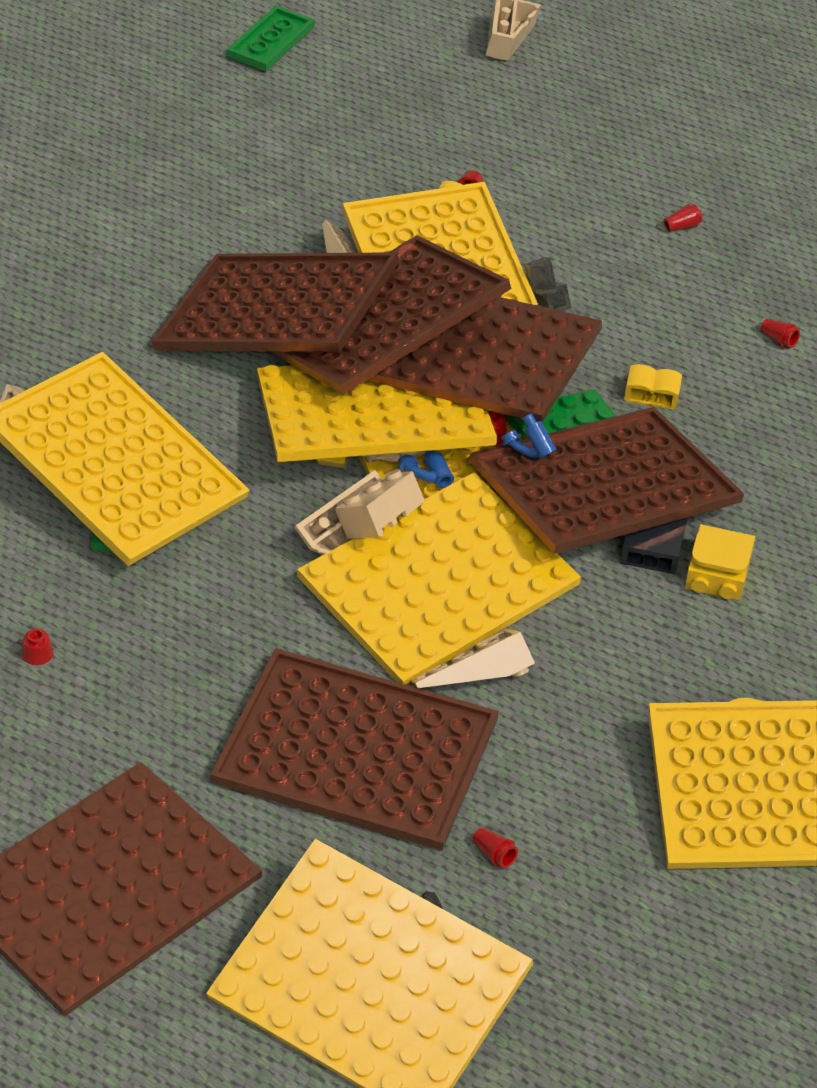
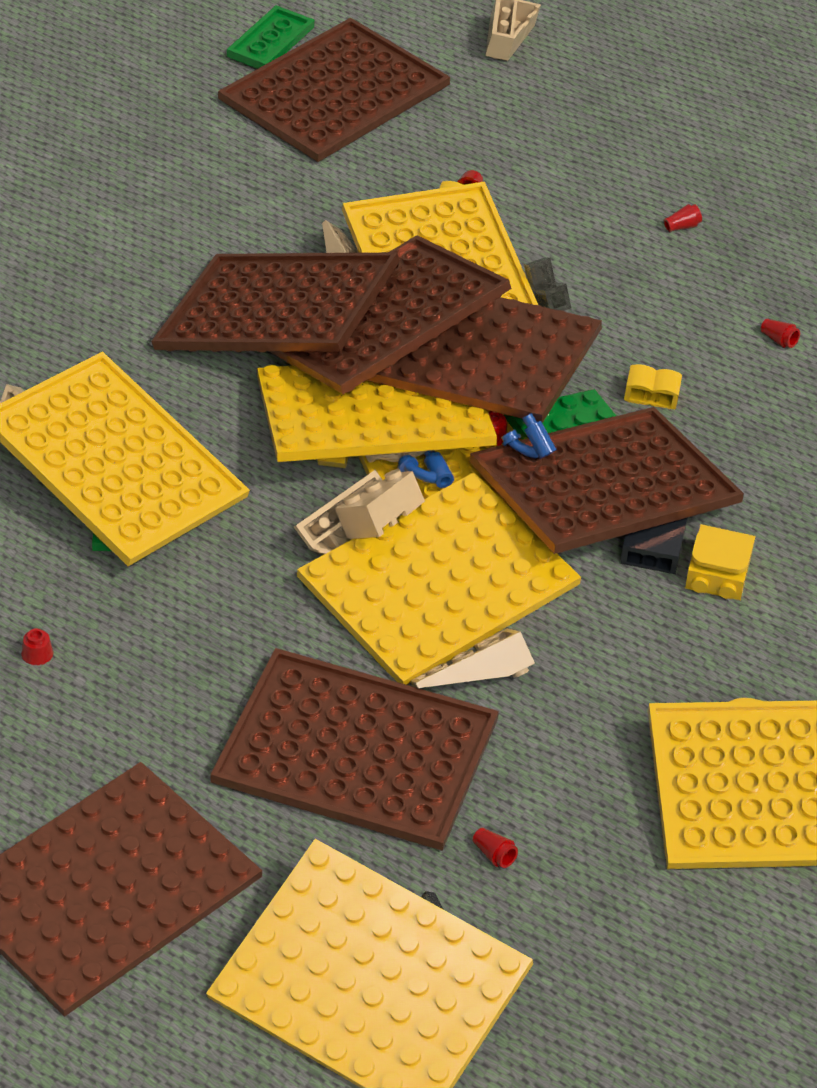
none -> copper plate [218,18,450,162]

